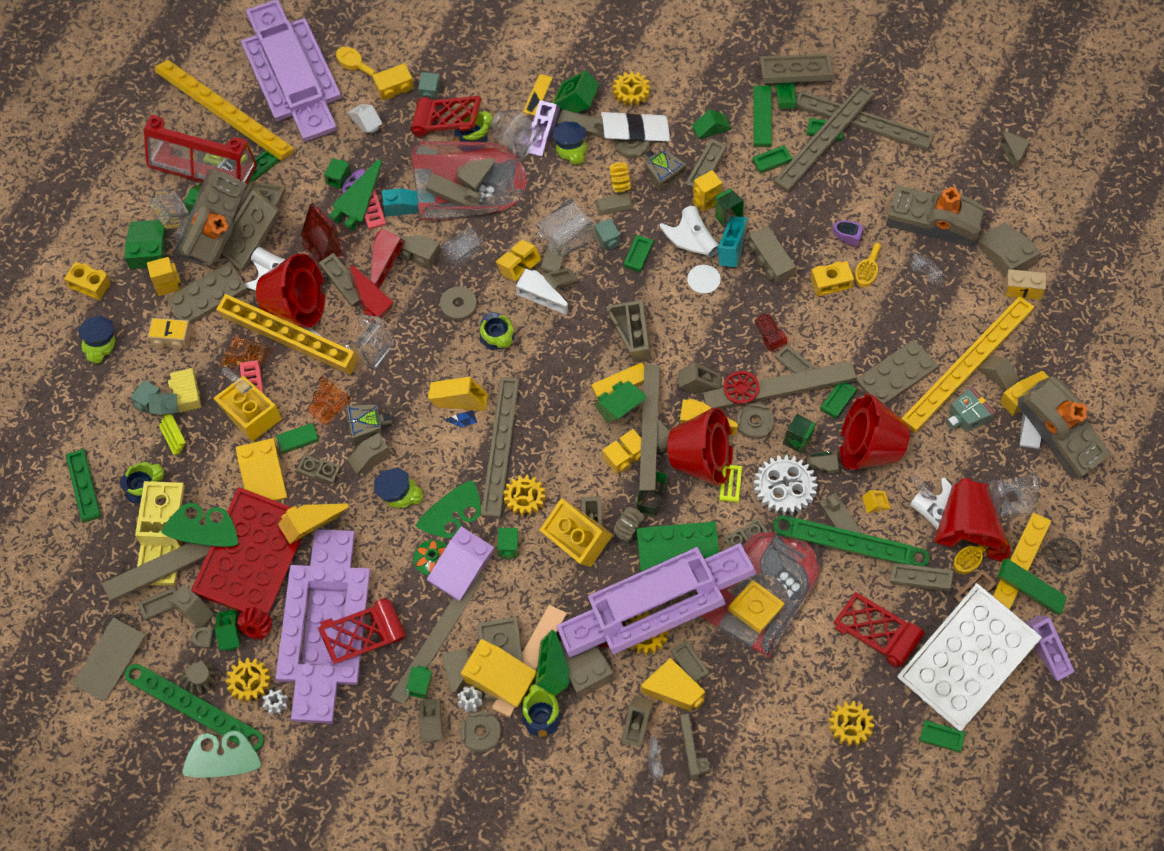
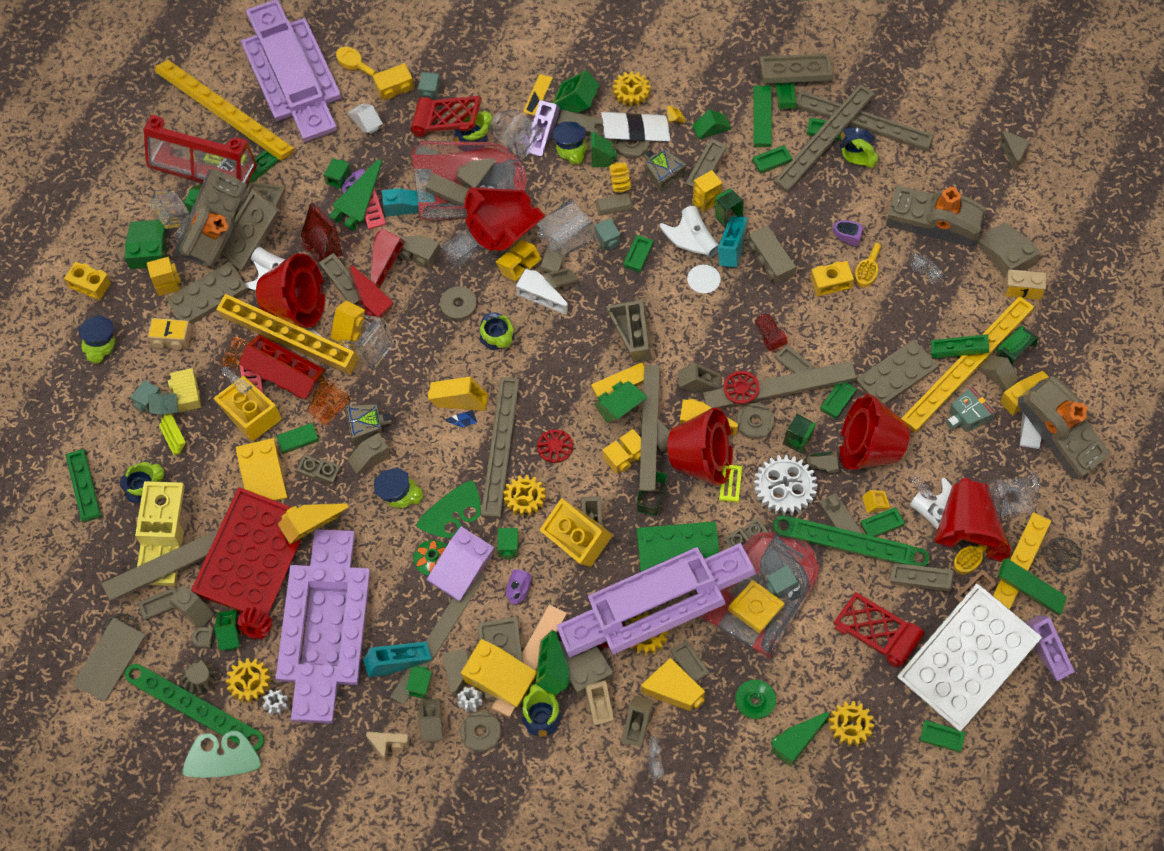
green piece [162,503,238,547] -> none
red piece [318,598,407,665] -> none
dark tan gear [614,507,644,541] -> none
dark tan hinge [680,714,710,781] -> none
none -> red slope [238,334,325,400]
none -> yellow brick [330,300,365,347]
none -> teal slope [363,641,432,677]
none -> tan slope [366,732,410,763]
none -> red cone [464,187,545,251]
none -> medium lavender rock [506,569,532,605]
none -> red wheel [537,429,573,463]
none -> tan slope [585,681,614,725]
none -> green slope [591,132,616,168]
none -> yellow slope [667,105,686,123]
none -> green dish [735,679,776,719]
none -> sand green brick [766,565,799,598]
none -> green slope [771,712,830,767]
none -> piece [839,127,878,168]
none -> green tile [860,507,905,537]
none -> green tile [931,334,990,359]
none -> piece [996,325,1038,366]

